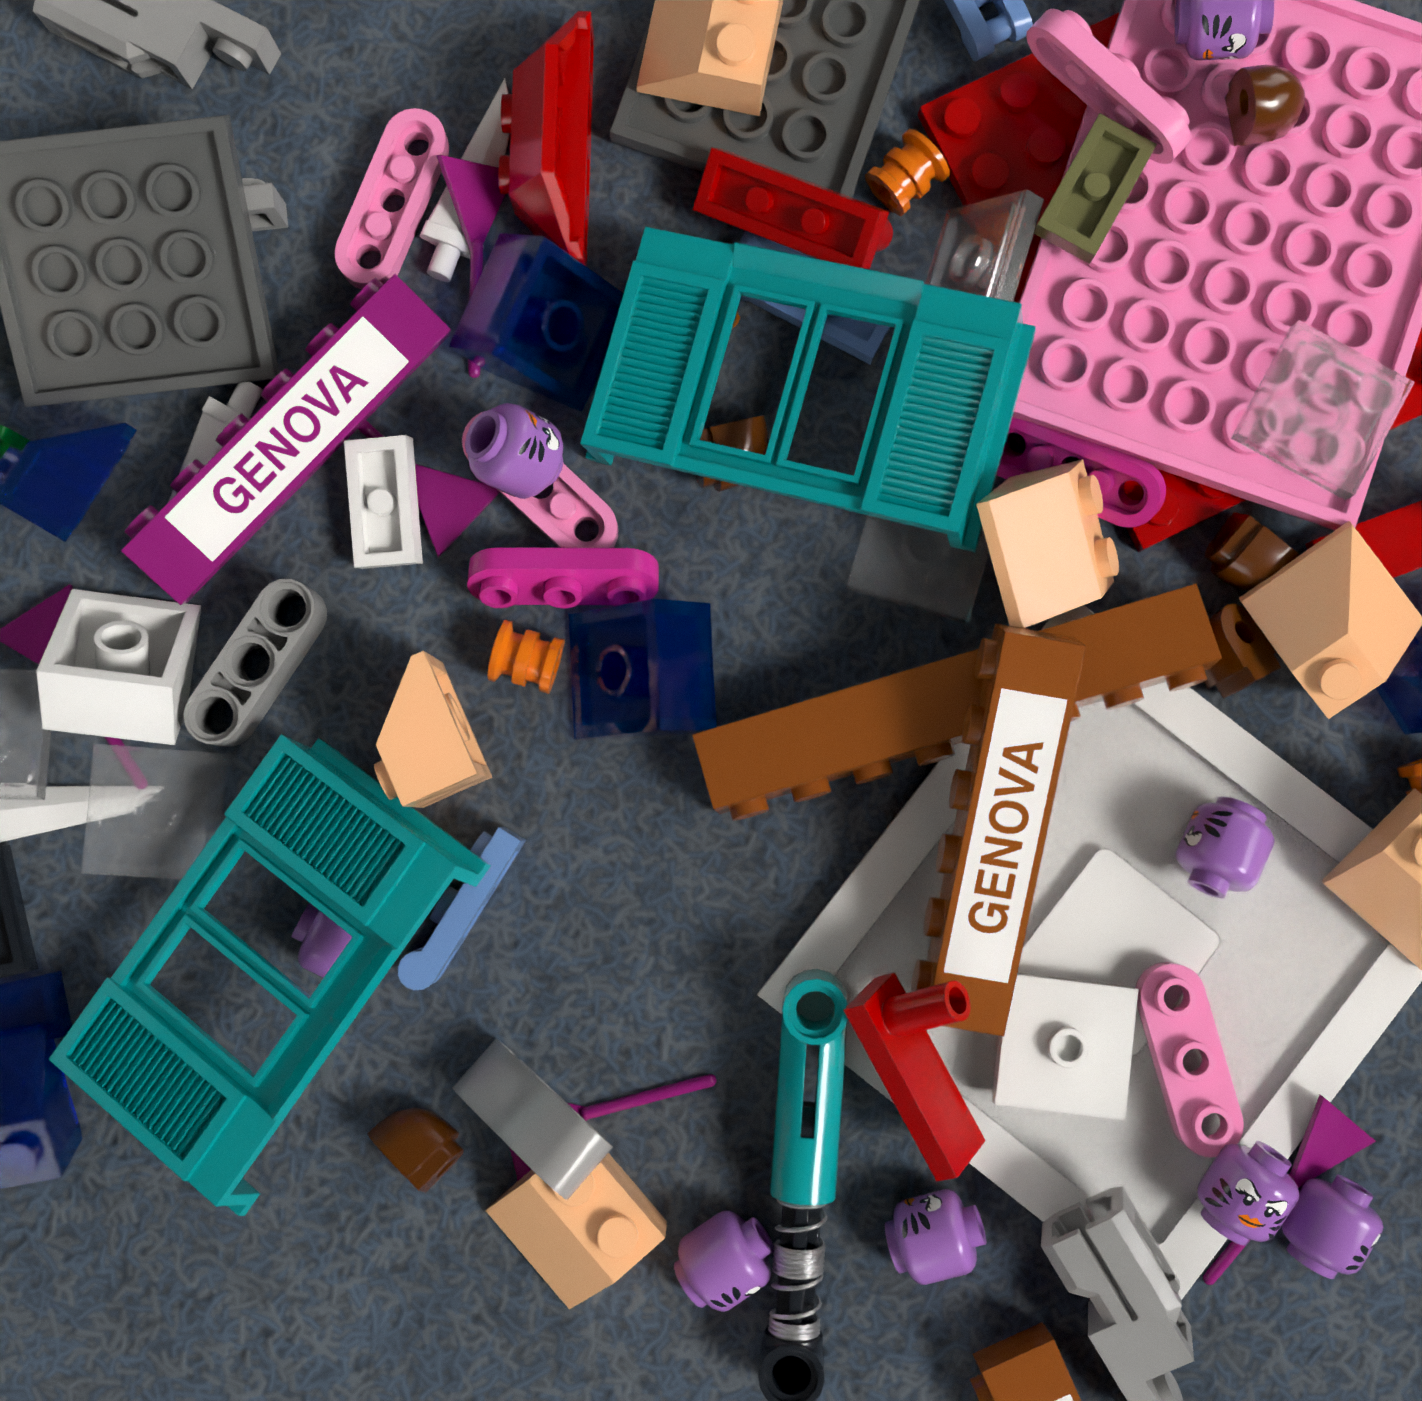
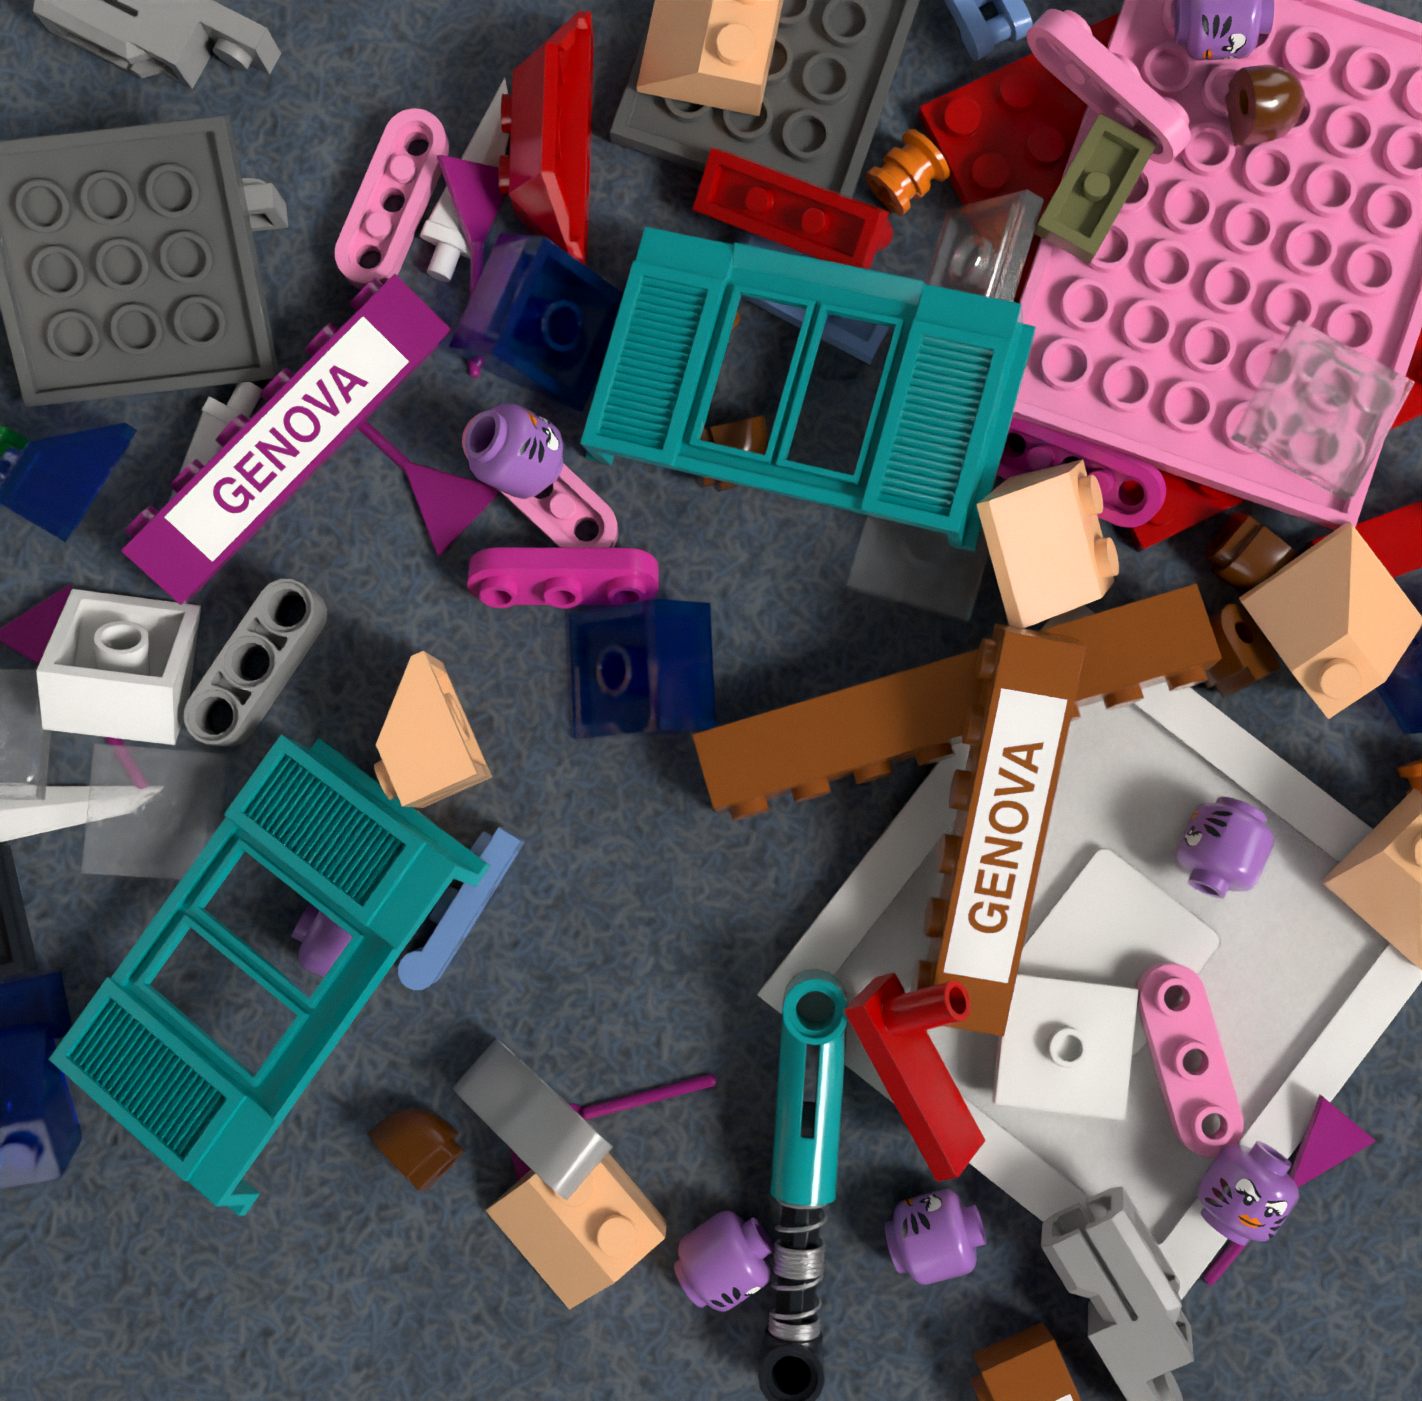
white plate [344,435,423,569] -> none
orange bush [487,619,565,694] -> none
medium lavender head [1281,1174,1384,1279] -> none

